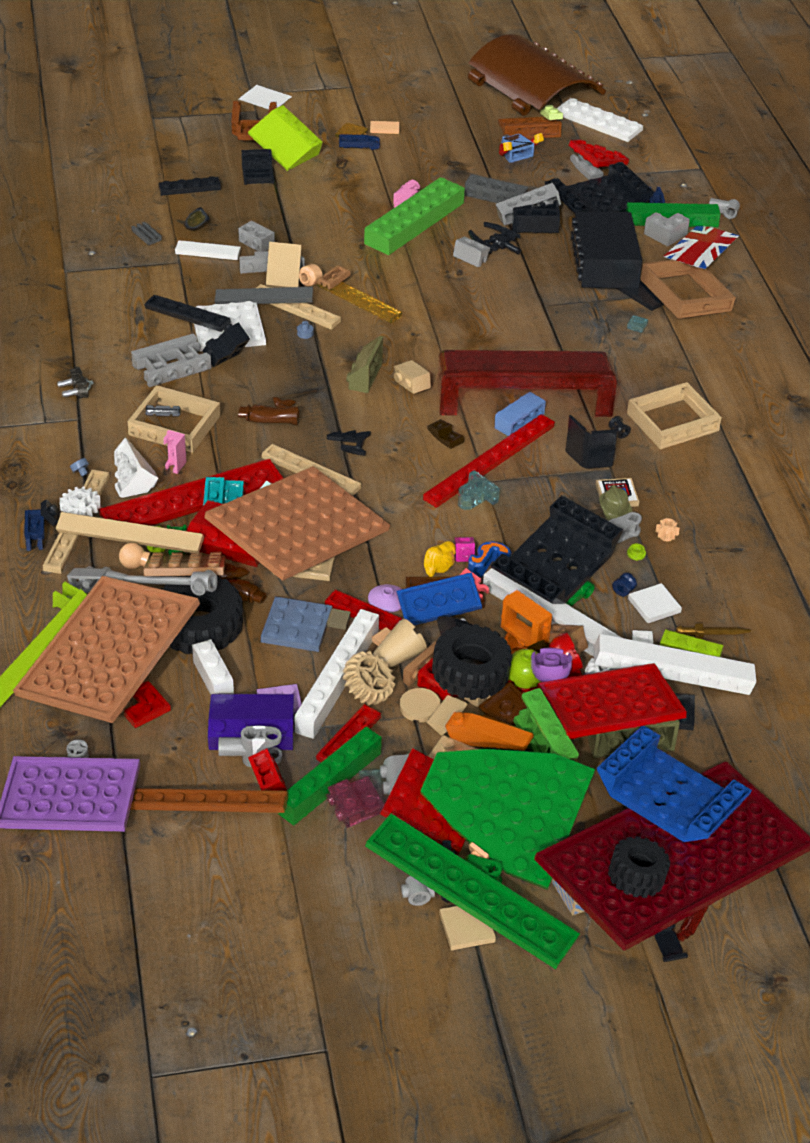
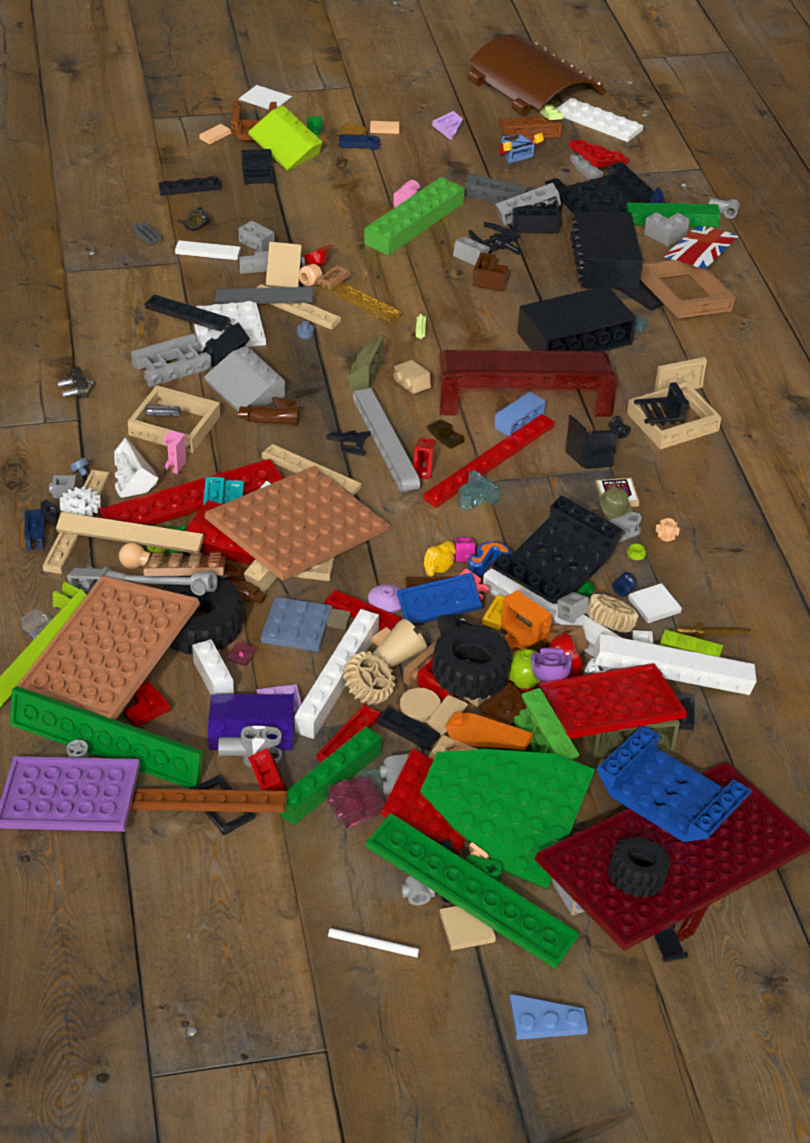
none -> green plate [10,686,204,789]
none -> clear brick [21,608,52,640]
none -> light grey brick [49,475,77,498]
none -> black window [189,775,255,835]
none -> light nougat tile [199,124,231,144]
none -> light grey slope [204,346,285,412]
none -> clear pink plate [228,642,255,666]
none -> tan slope [244,560,277,593]
none -> red piece [301,245,333,268]
none -> green tile [307,116,322,135]
none -> white bar [328,928,419,958]
none -> light grey beam [353,388,420,493]
none -> black tile [377,706,440,750]
none -> red torso [413,438,436,479]
none -> yellowish green axle [416,314,426,339]
none -> lavender wing [432,111,463,140]
none -> reddish brown brick [473,252,508,291]
none -> yellow plate [482,595,505,630]
none -> medium blue wing [509,994,588,1040]
none -> black brick [517,285,636,366]
none -> light grey brick [557,592,589,623]
none -> tan gear [587,593,639,633]
none -> black plate [634,382,689,426]
none -> tan tile [654,357,707,392]

